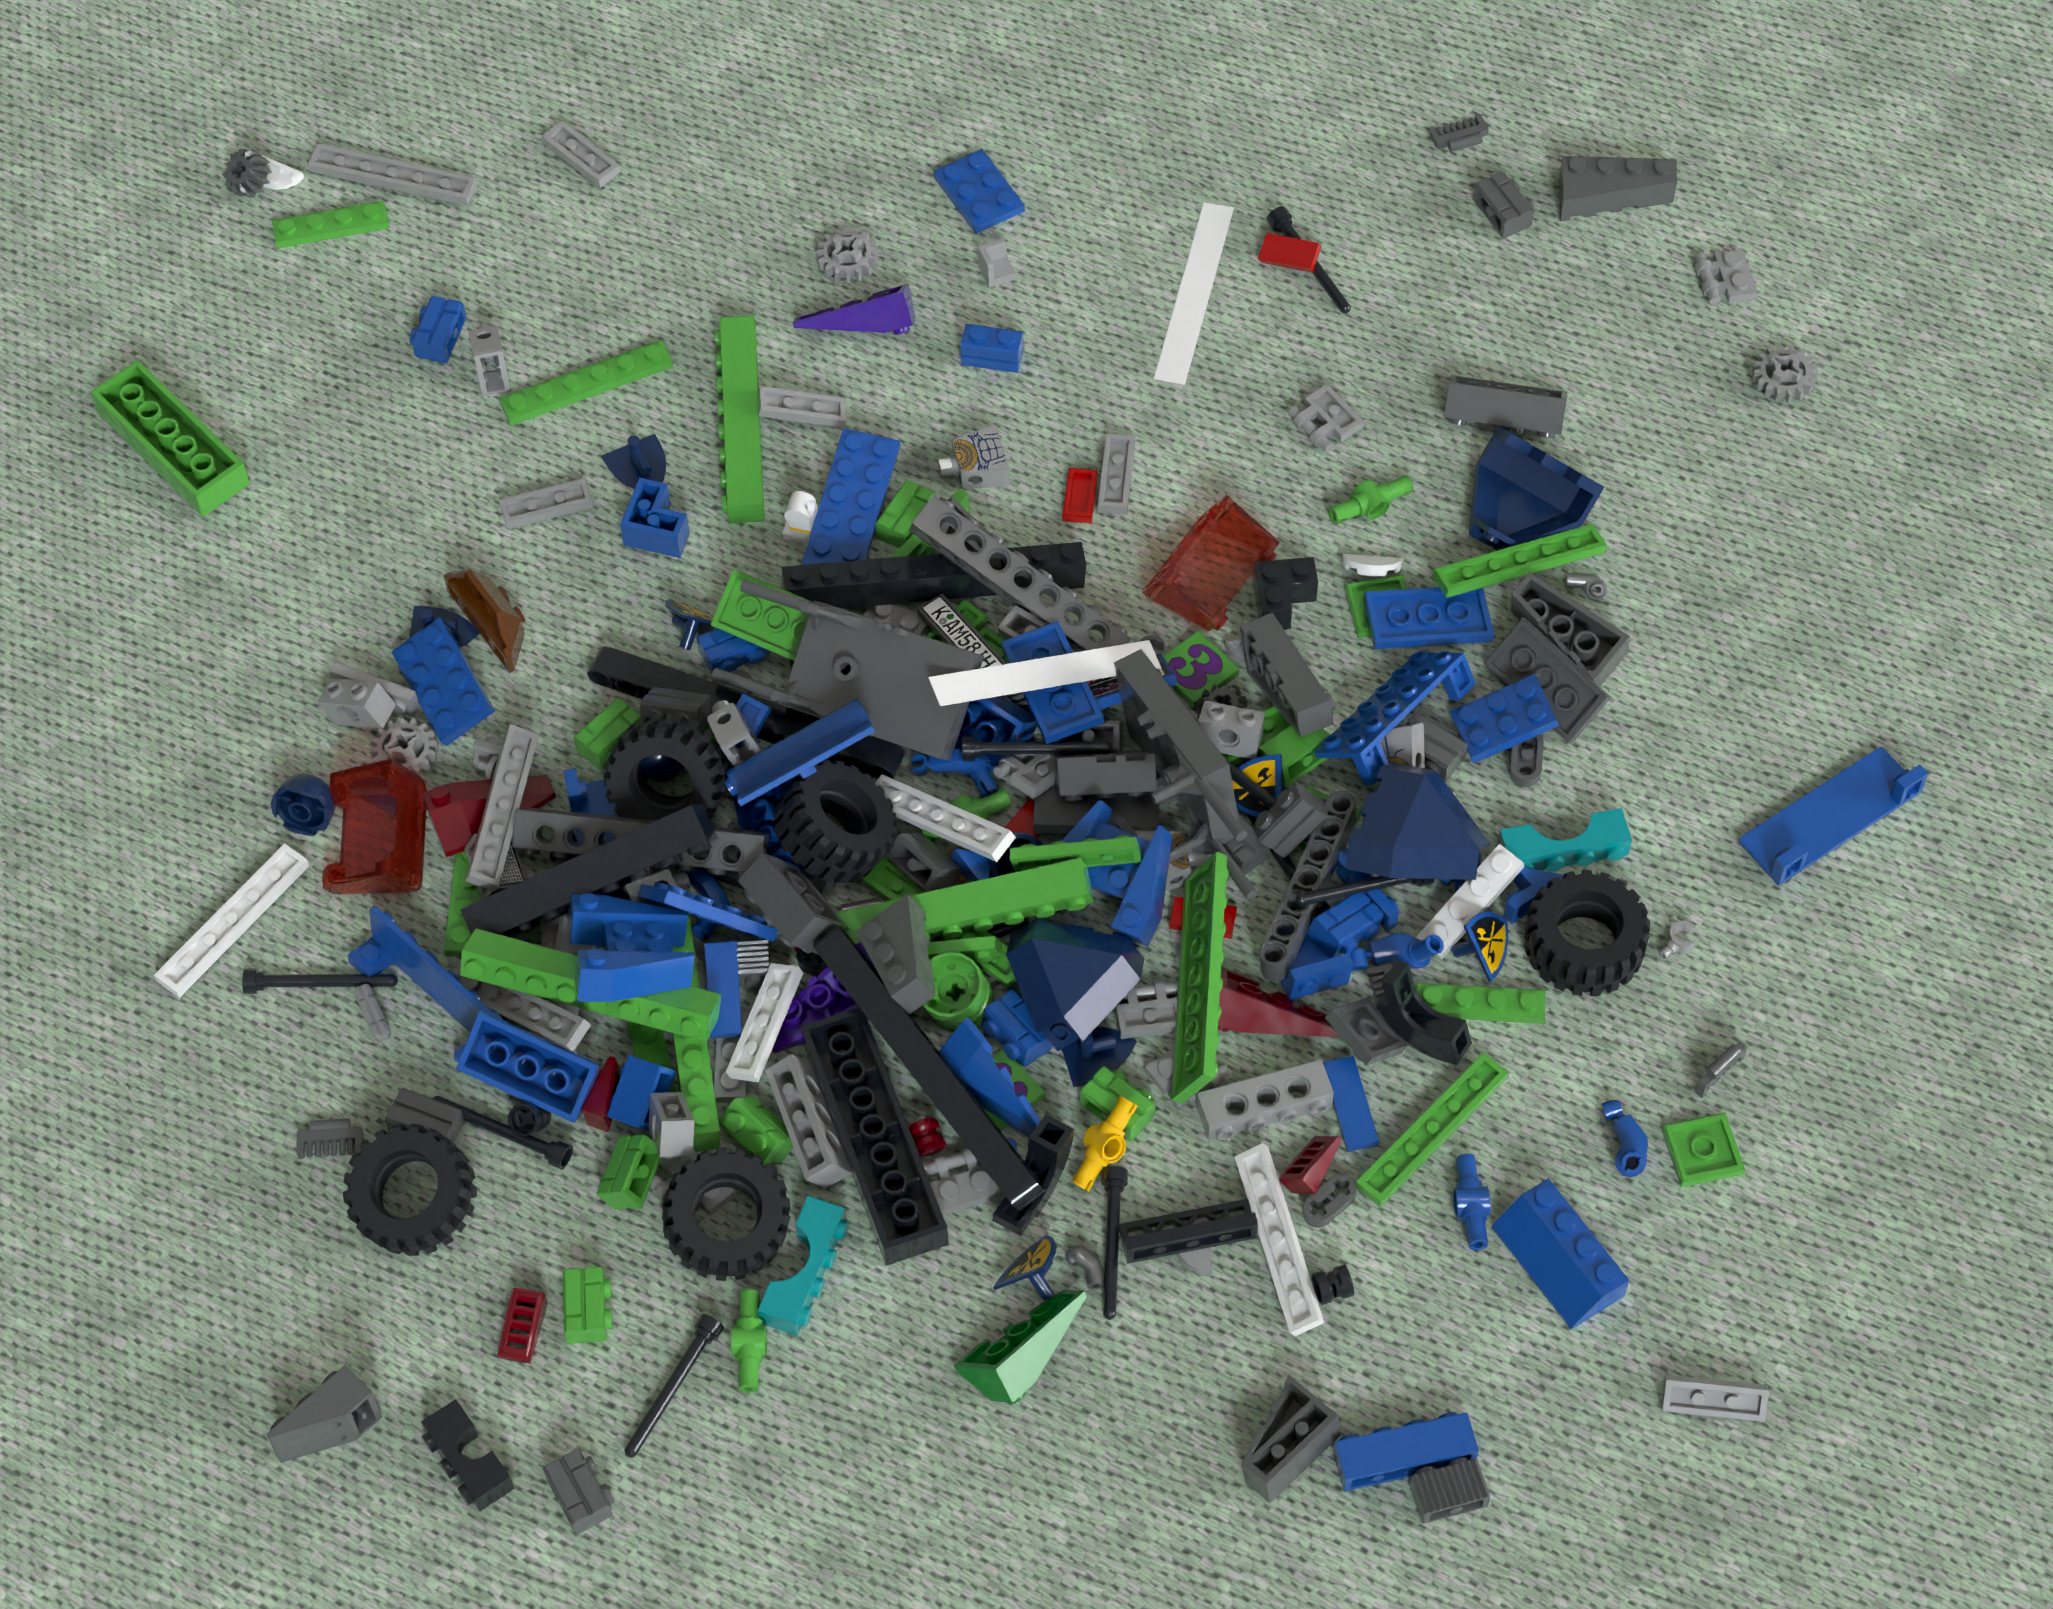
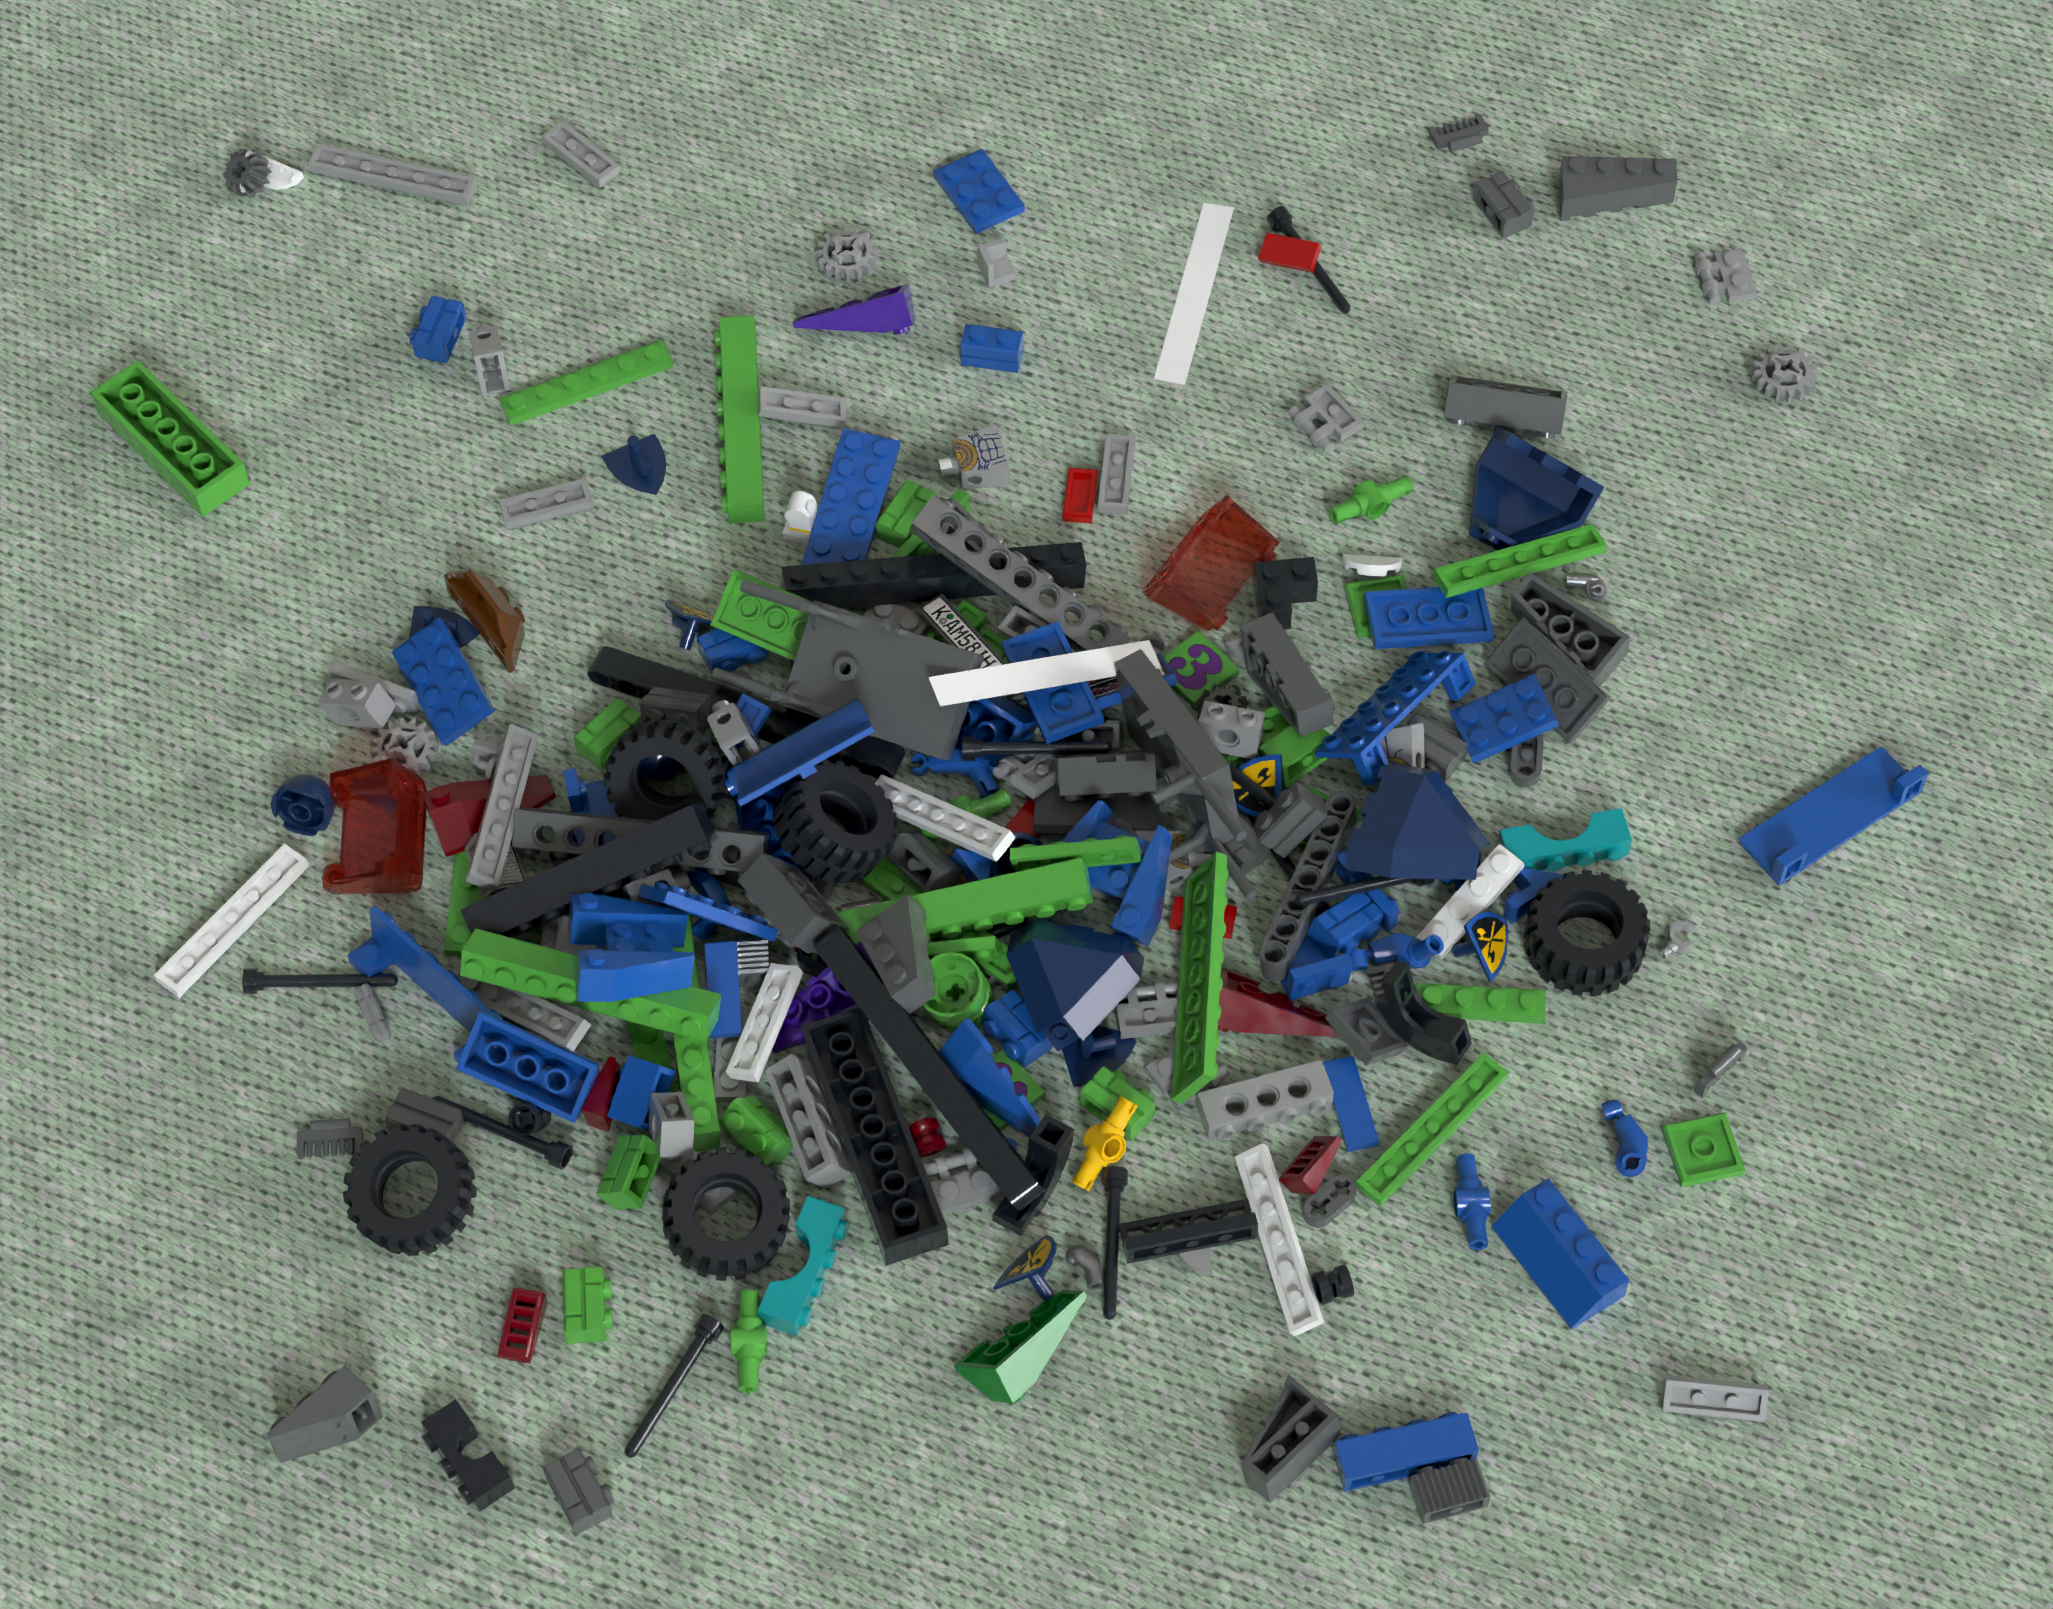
bright green plate [272,200,389,249] -> none
blue brick [620,477,690,558] -> none

